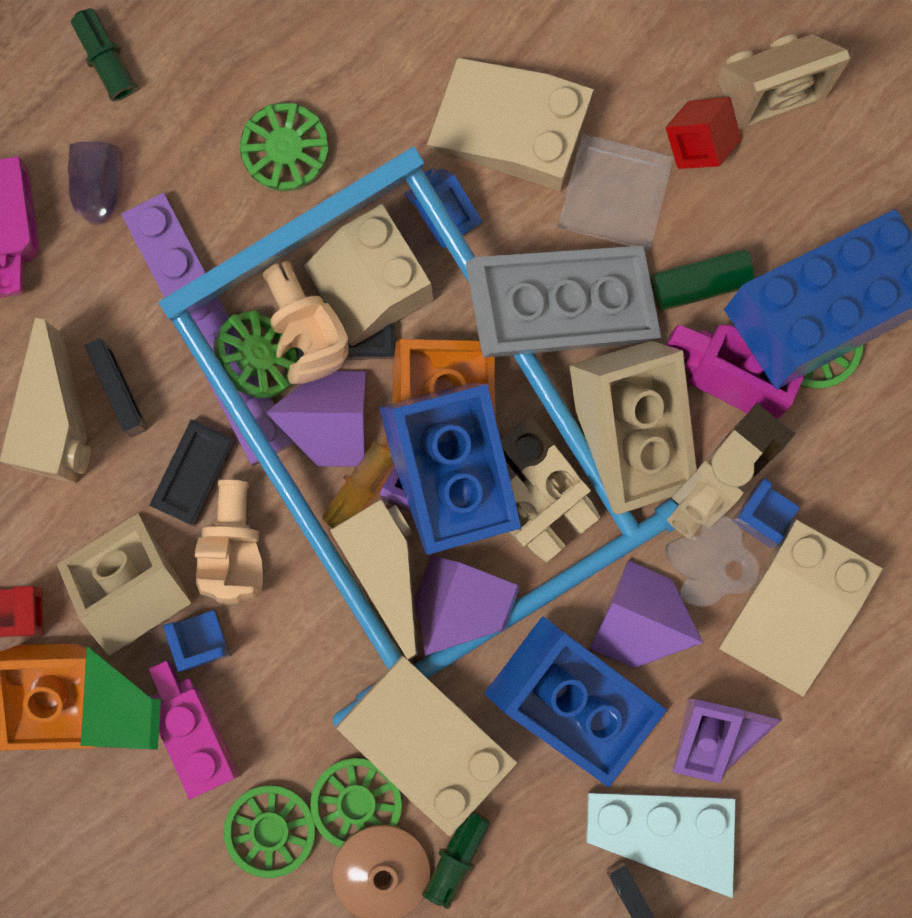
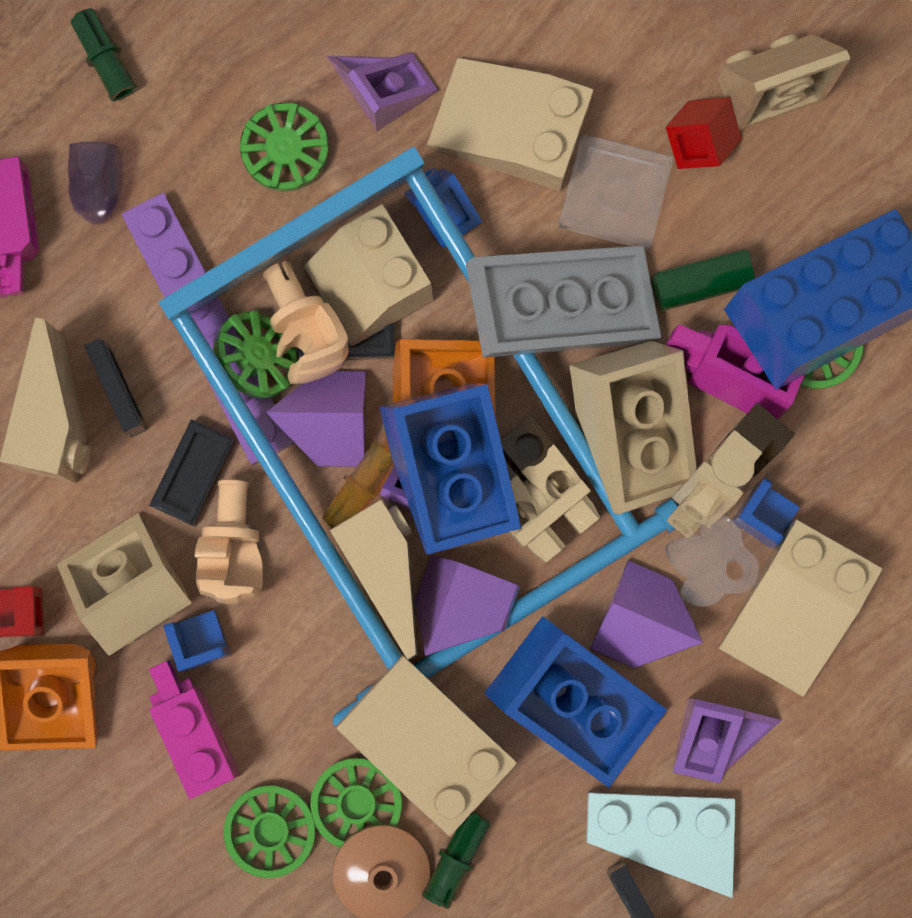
green slope [80,646,161,750] -> none
none -> medium lavender slope [326,52,438,131]

